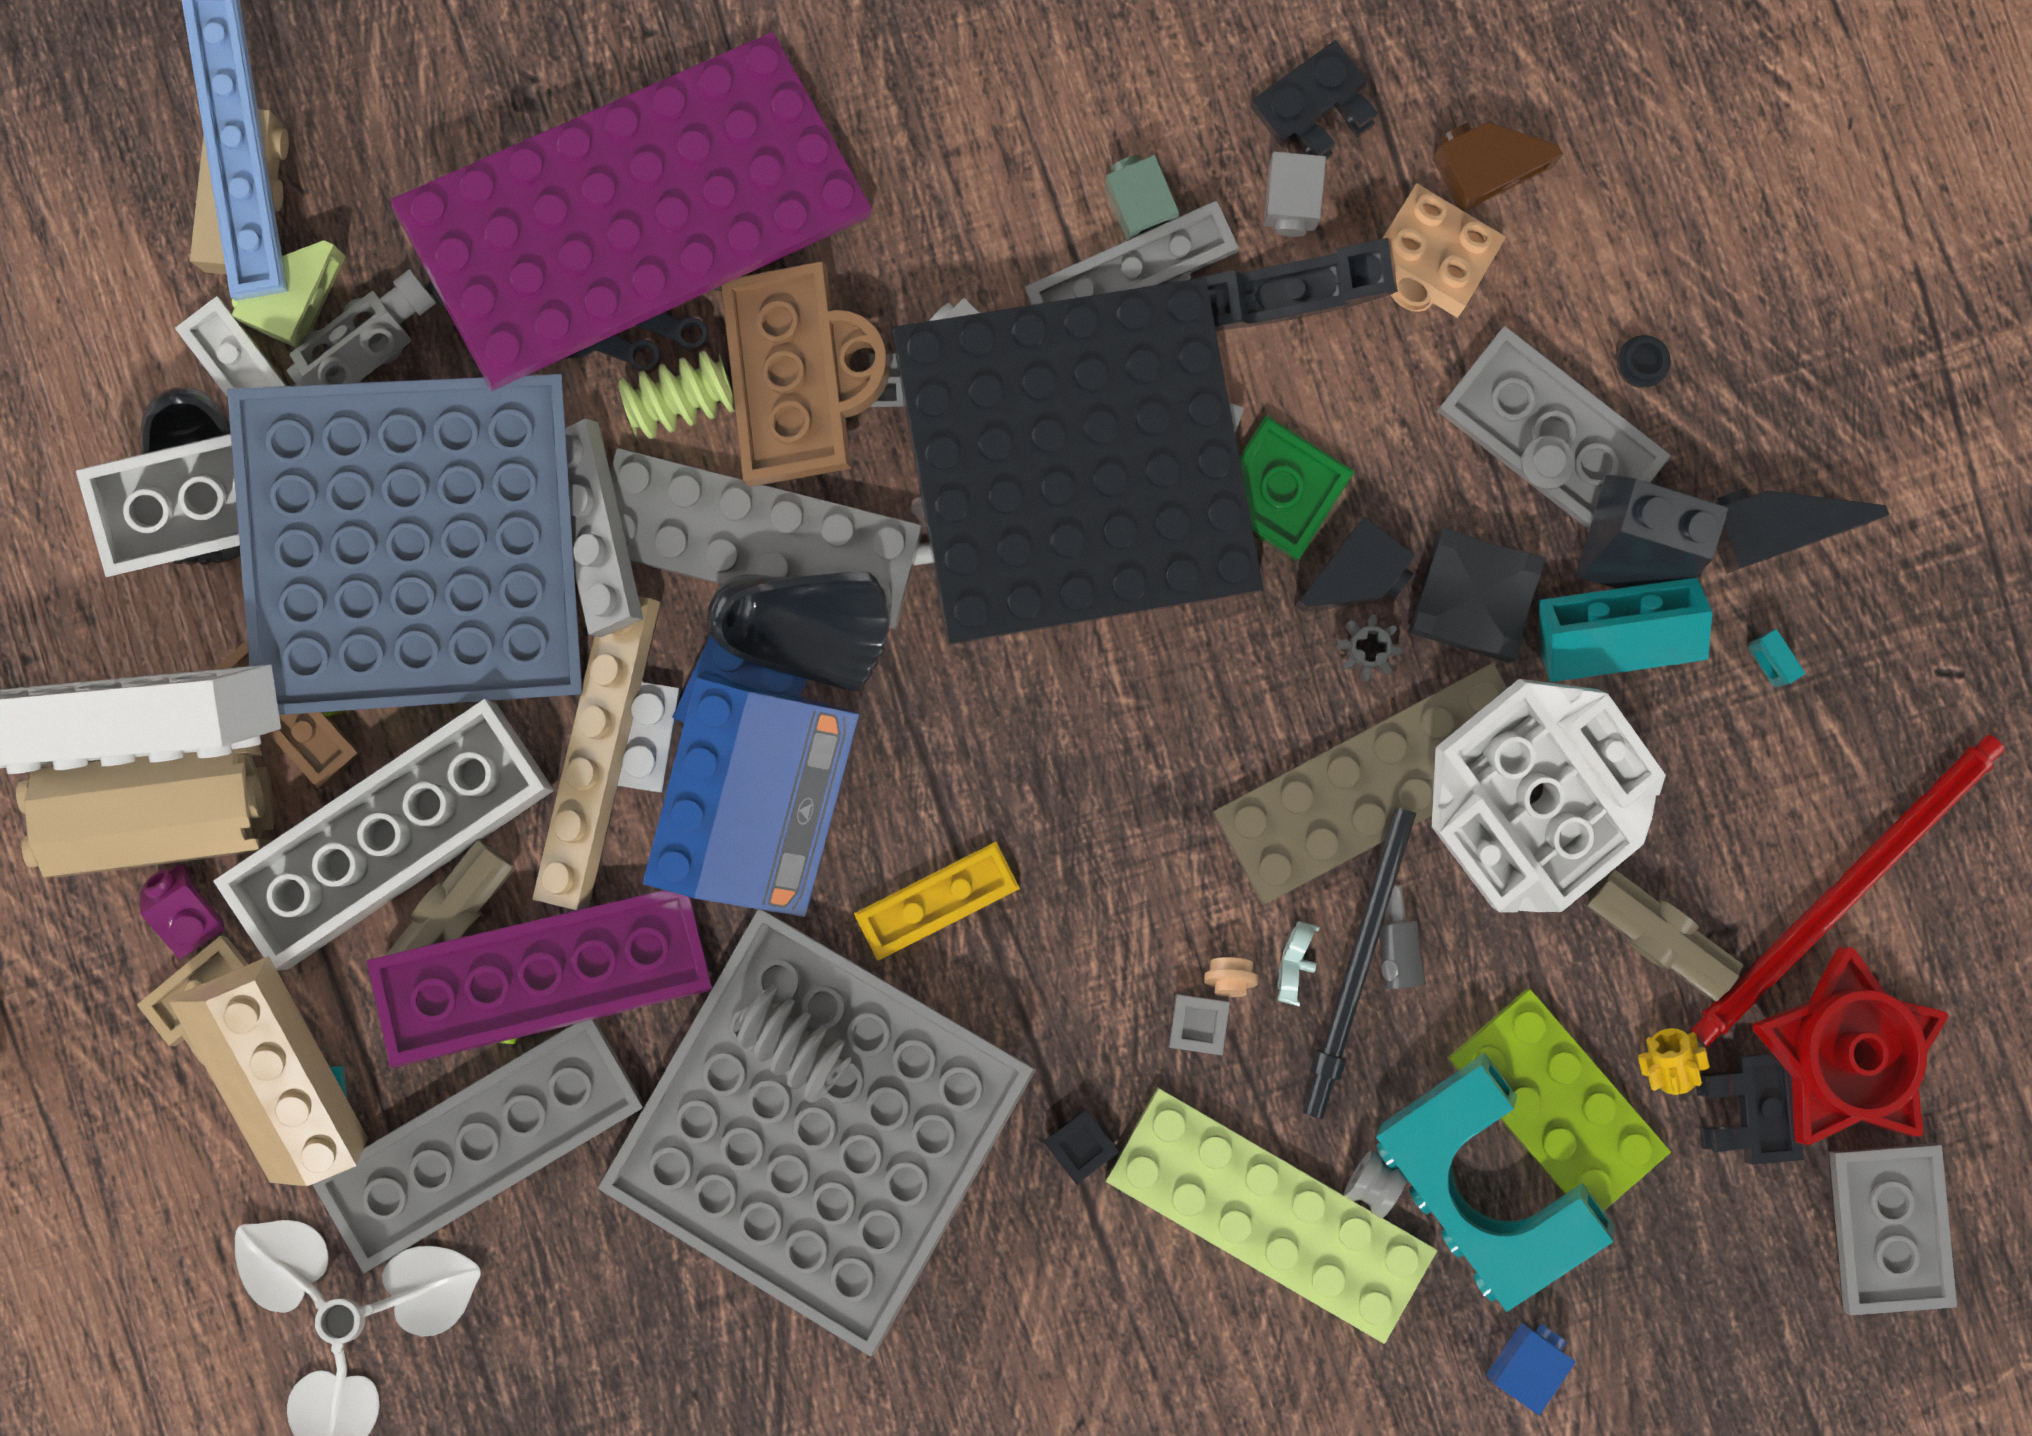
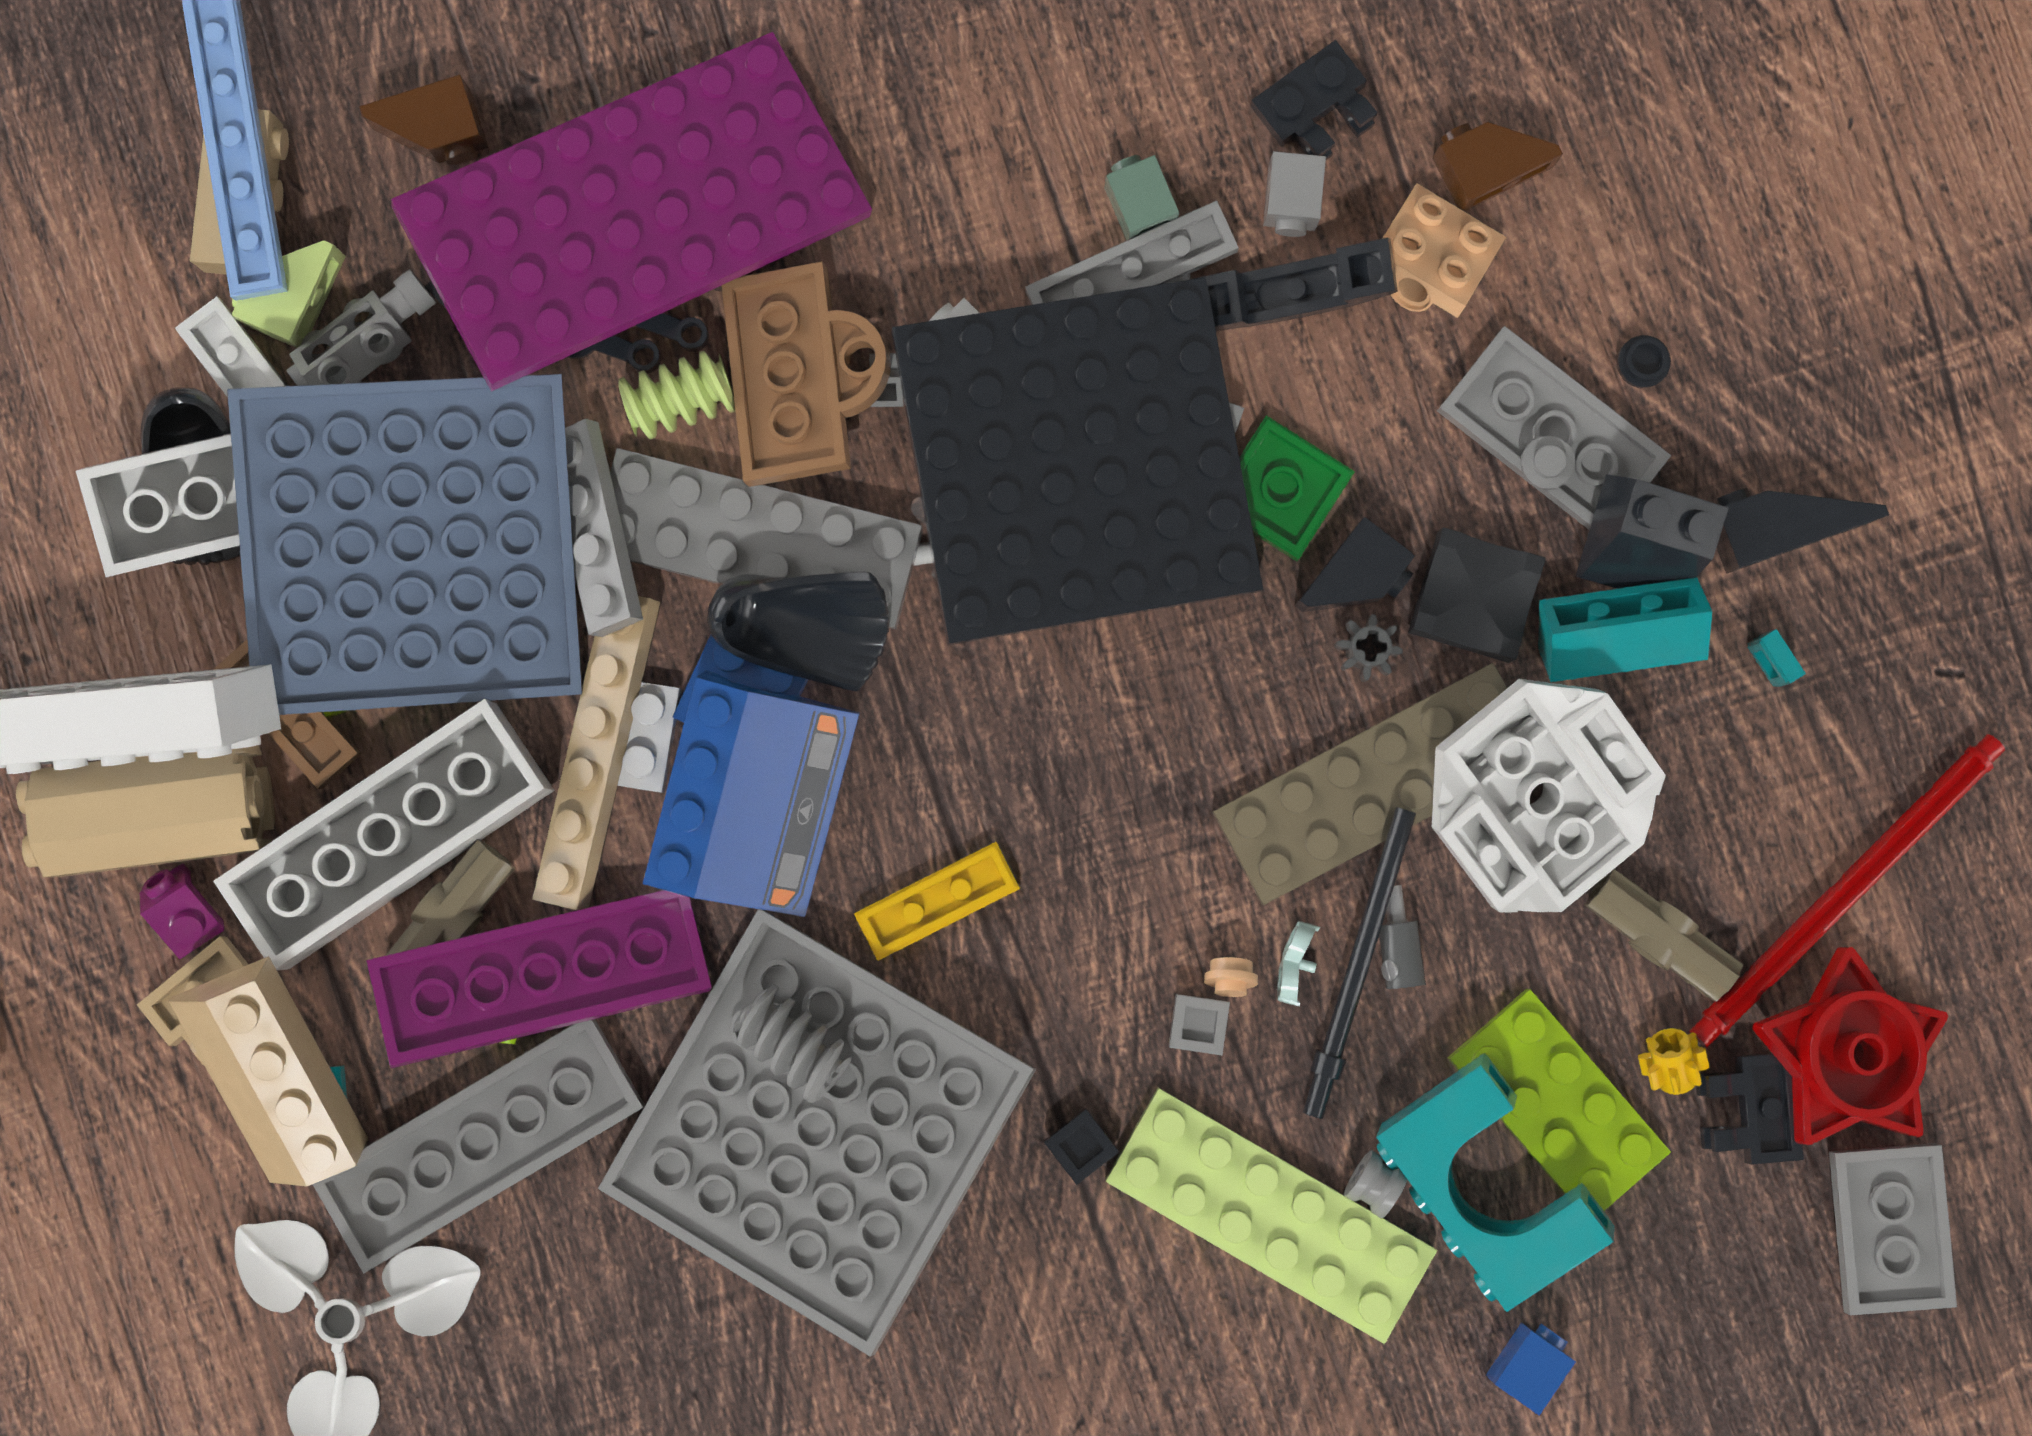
none -> reddish brown slope [359,74,489,165]

